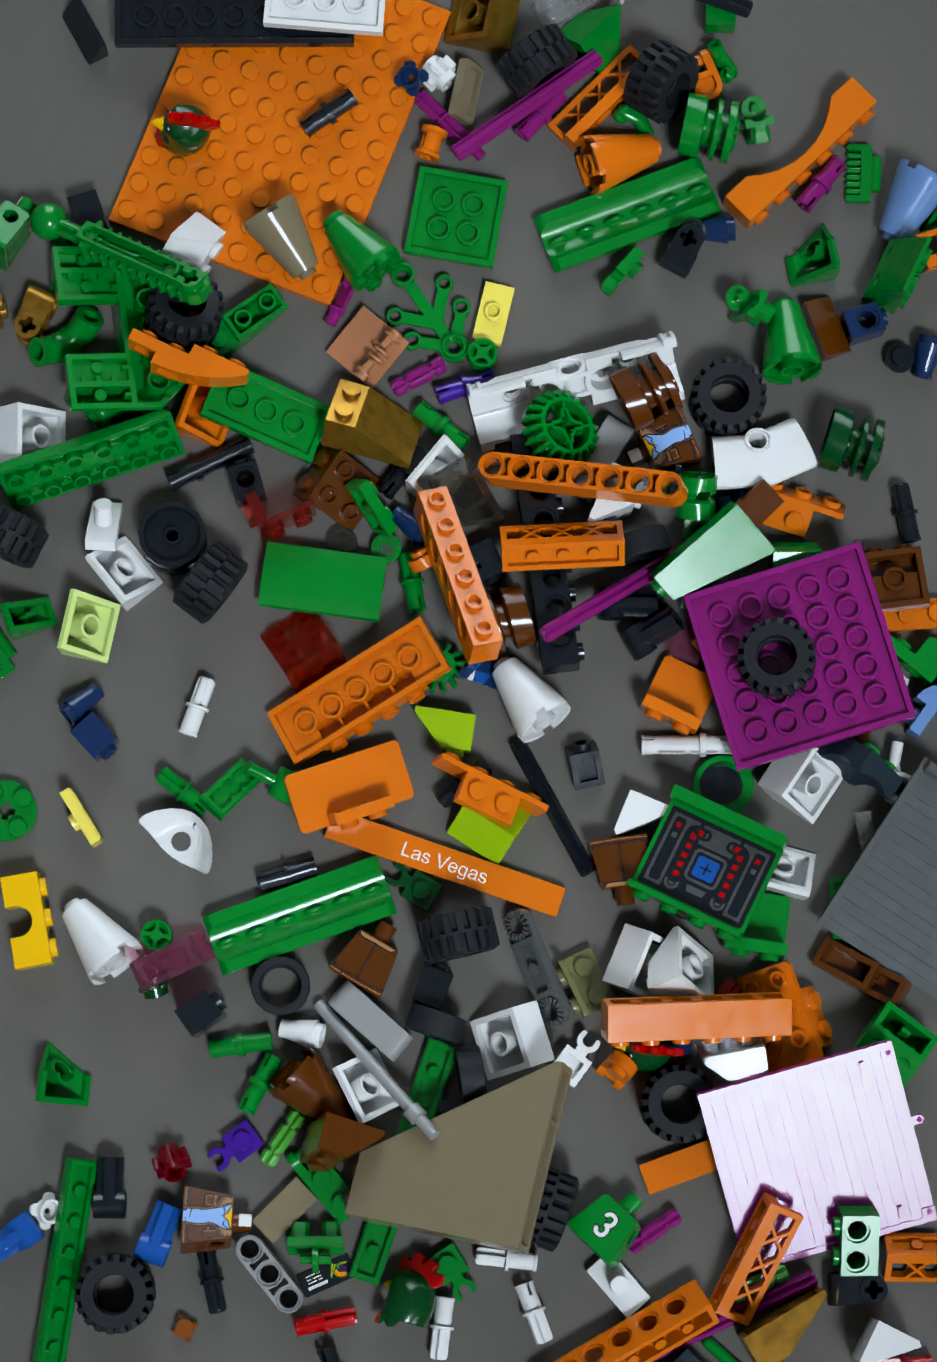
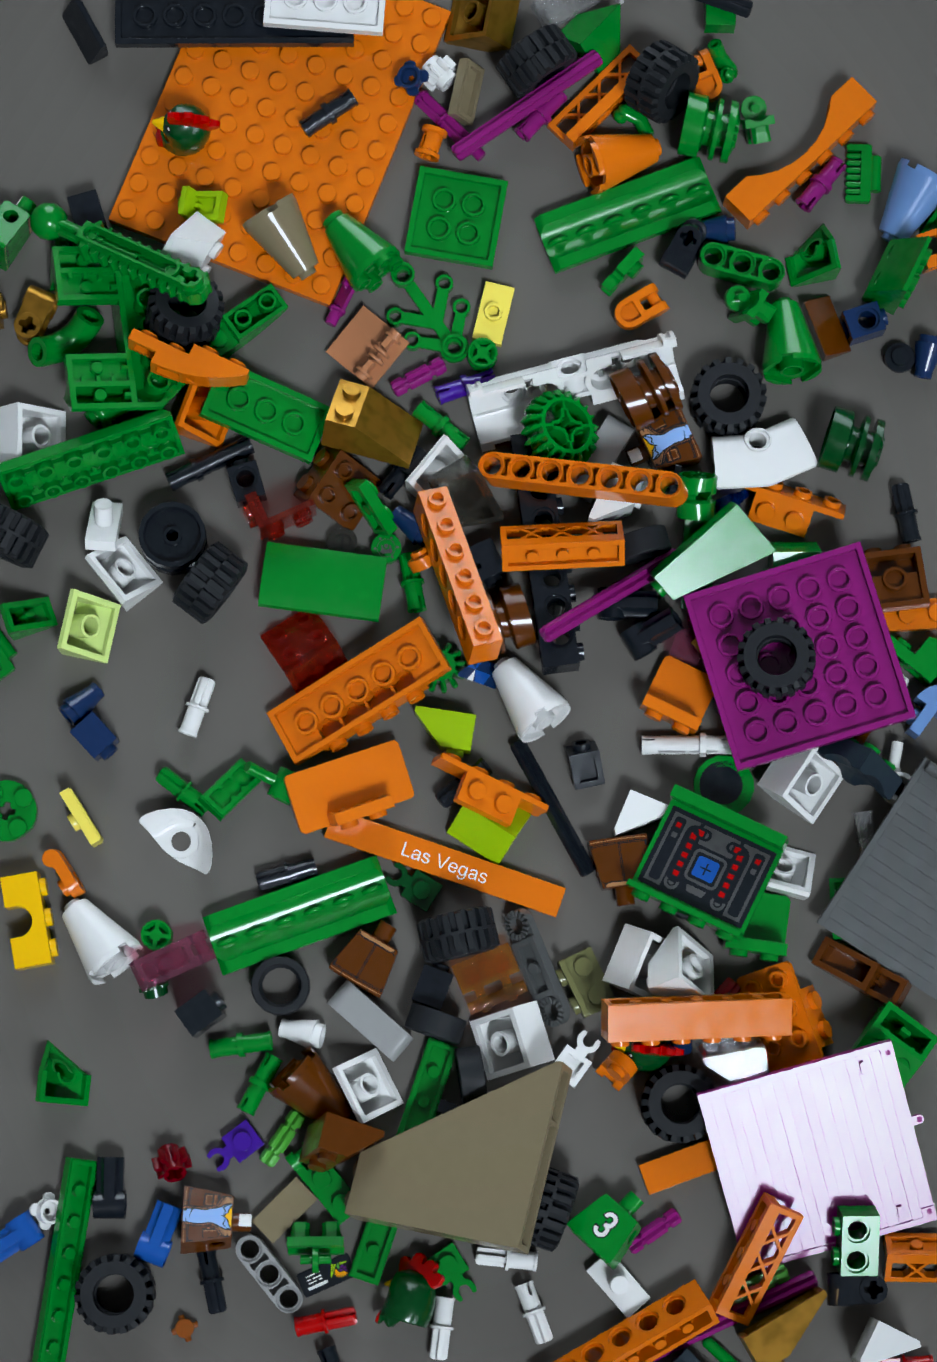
light grey bar [314,999,440,1141] -> none
reddish brown tile [735,479,784,529] -> none
none -> orange plate [42,849,86,899]
none -> lime bracket [178,186,228,224]
none -> clear orange plate [451,943,528,1015]
none -> orange plate [614,283,670,330]
none -> green beam [698,242,785,292]

